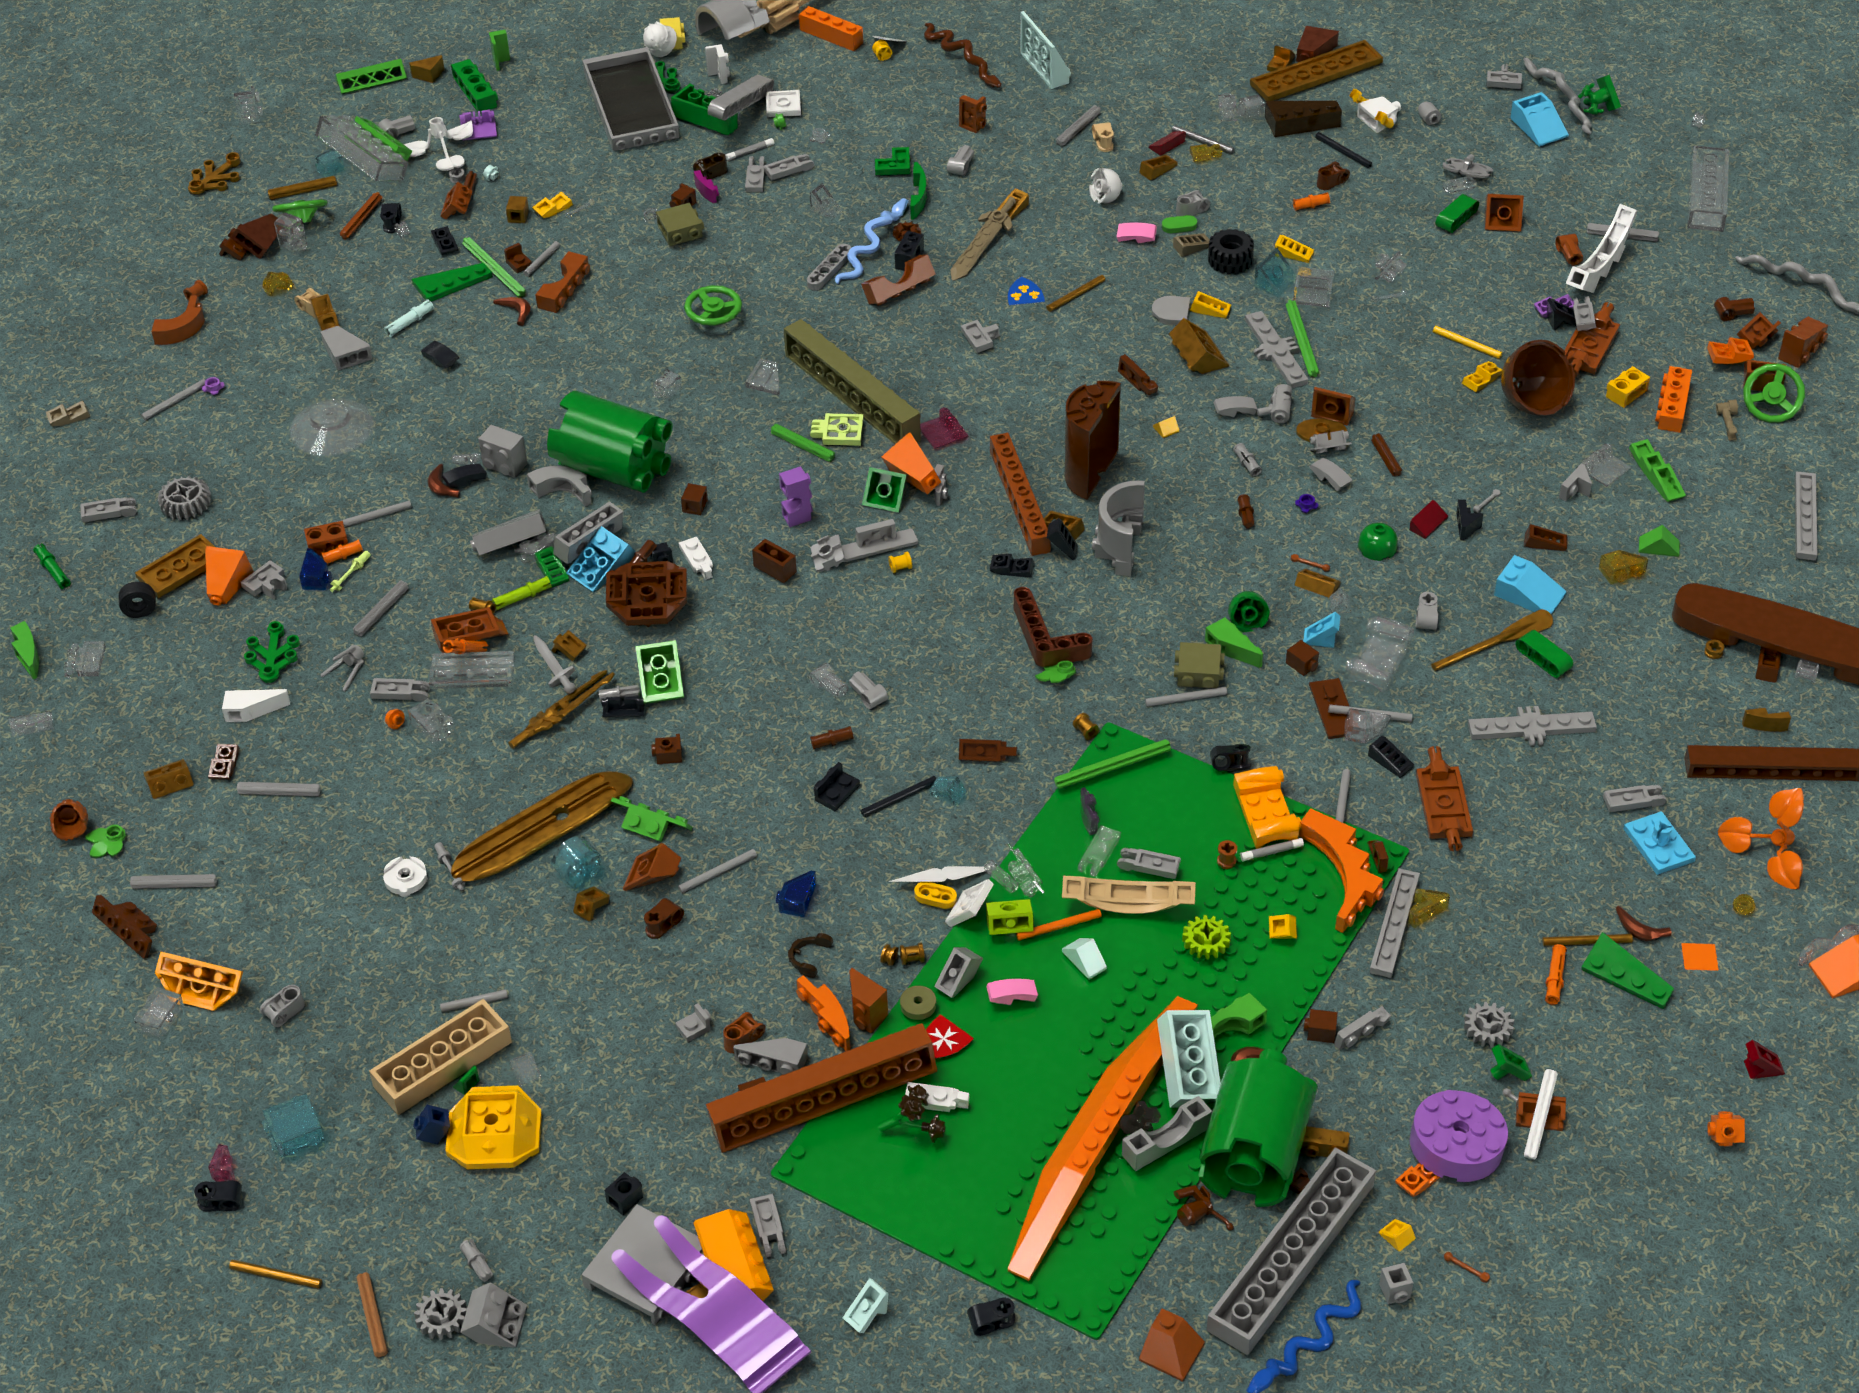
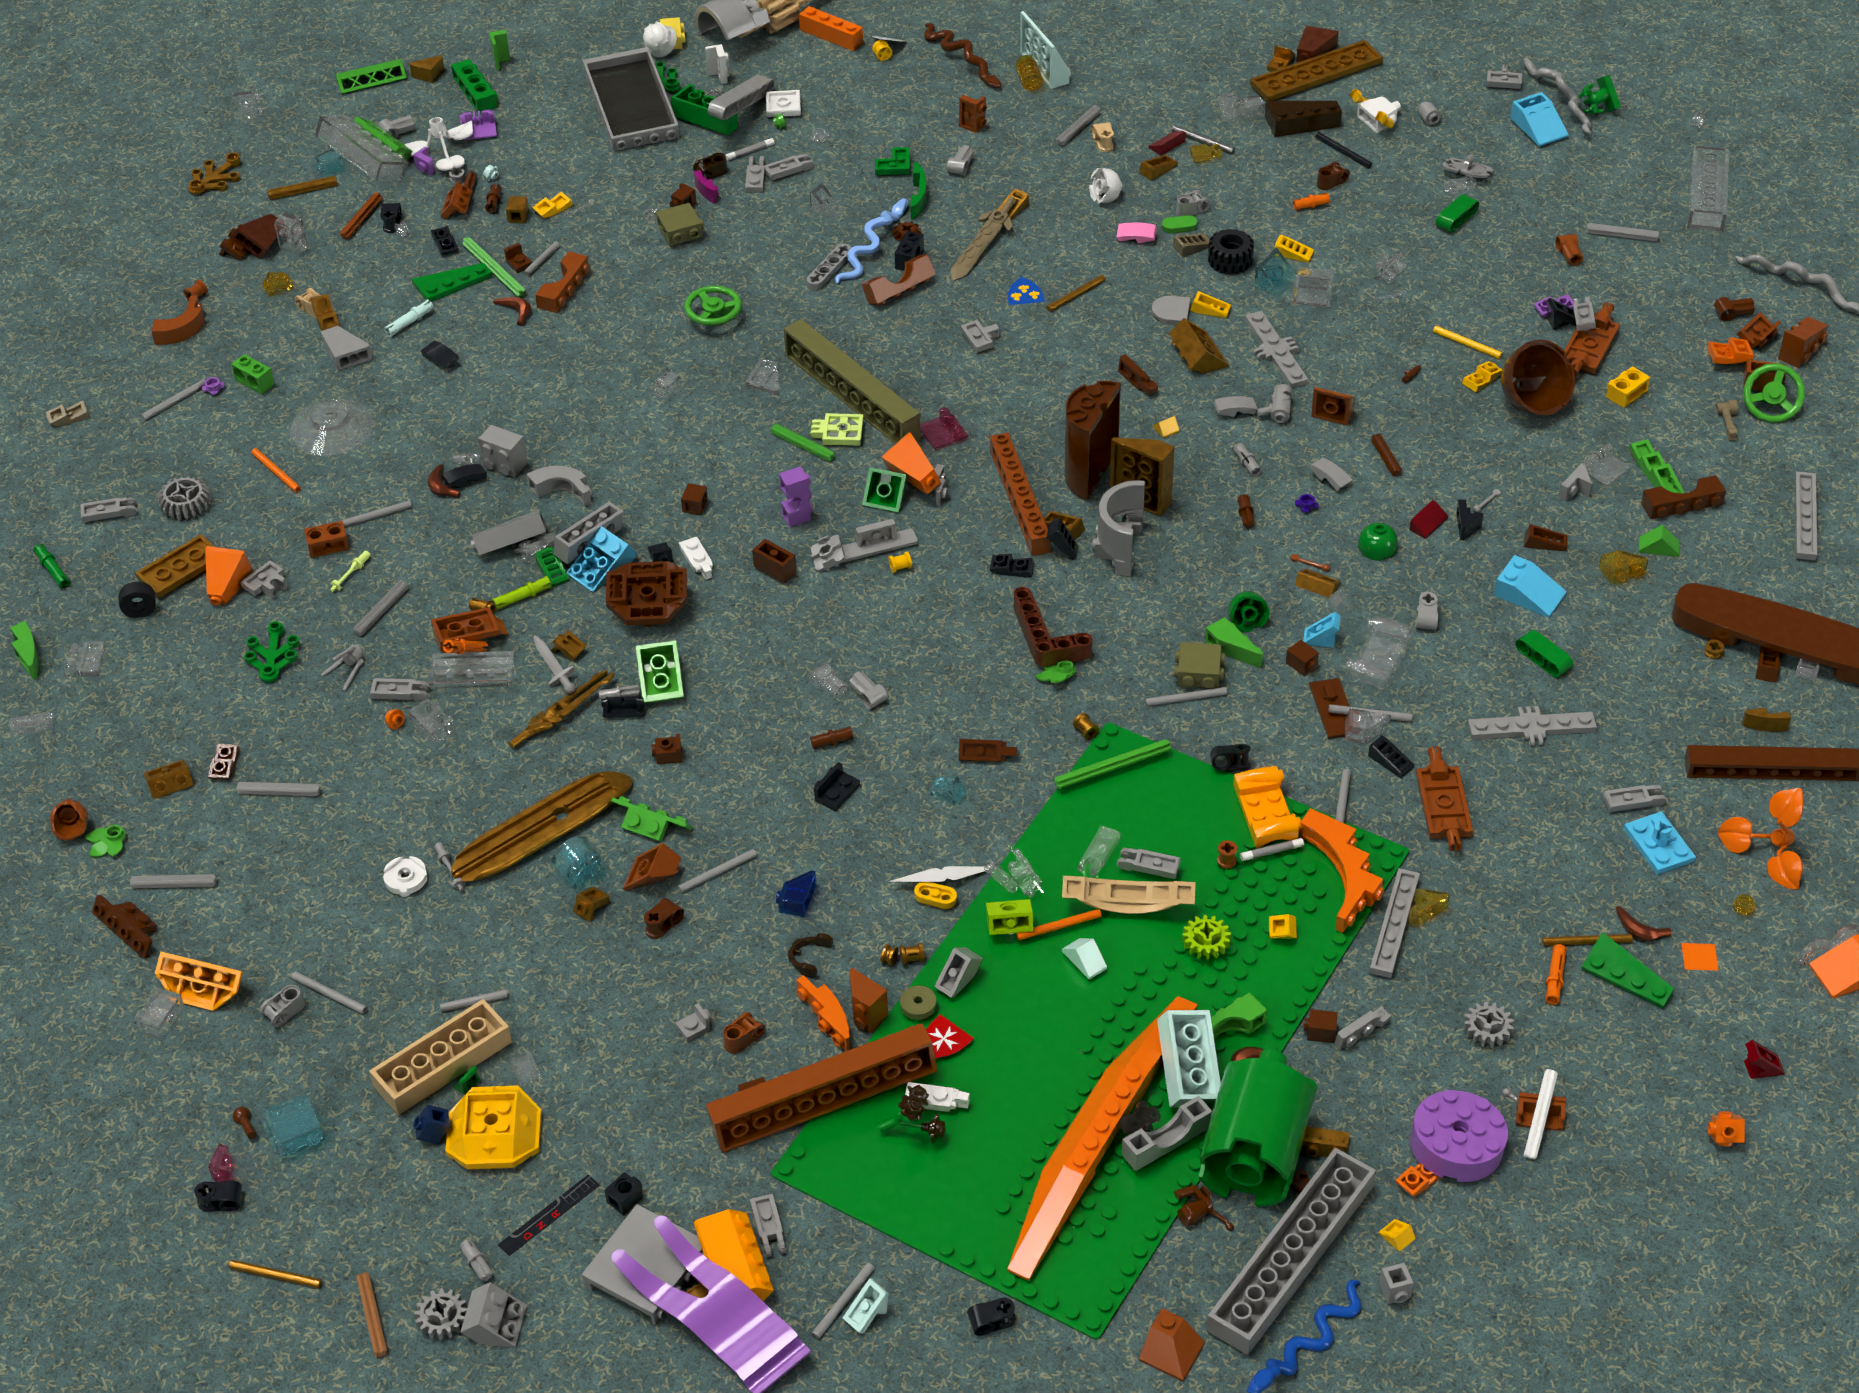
white slope [222,689,290,722] -> none
bright green piece [272,199,328,224] -> none
clear blue slope [299,548,332,590] -> none
orange pin [321,539,363,565] -> none
green brick [547,390,673,493] -> none
reddish brown axle [629,540,657,563] -> none
light grey slope [733,1038,808,1075] -> none
black piece [860,776,938,817] -> none
white plate [945,879,994,927] -> none
bright pink slope [986,979,1038,1005] -> none
slope [1080,787,1100,836] -> none
bright green axle [1286,299,1319,377] -> none
pearl gold piece [1296,418,1347,442] -> none
light grey hinge [1310,430,1352,453] -> none
reddish brown tile [1367,840,1389,873] -> none
pearl gold piece [1431,609,1553,671] -> none
dark orange hinge [1444,1252,1490,1282] -> none
dark orange slope [1485,194,1524,232] -> none
green tile [1490,1044,1532,1081] -> none
white arch [1566,204,1638,293] -> none
orange brick [1655,366,1692,433] -> none
none -> bright green brick [231,354,274,394]
none -> reddish brown bar [232,1107,257,1139]
none -> orange piece [251,448,301,493]
none -> light grey piece [291,971,368,1015]
none -> medium lavender bracket [413,147,435,175]
none -> reddish brown pin [485,183,502,213]
none -> black sticker [498,1175,600,1256]
none -> light grey bar [811,1263,875,1340]
none -> clear yellow piece [1015,55,1043,90]
none -> pearl gold slope [1110,437,1175,517]
none -> reddish brown helmet [1402,365,1421,383]
none -> reddish brown arch [1641,475,1726,519]

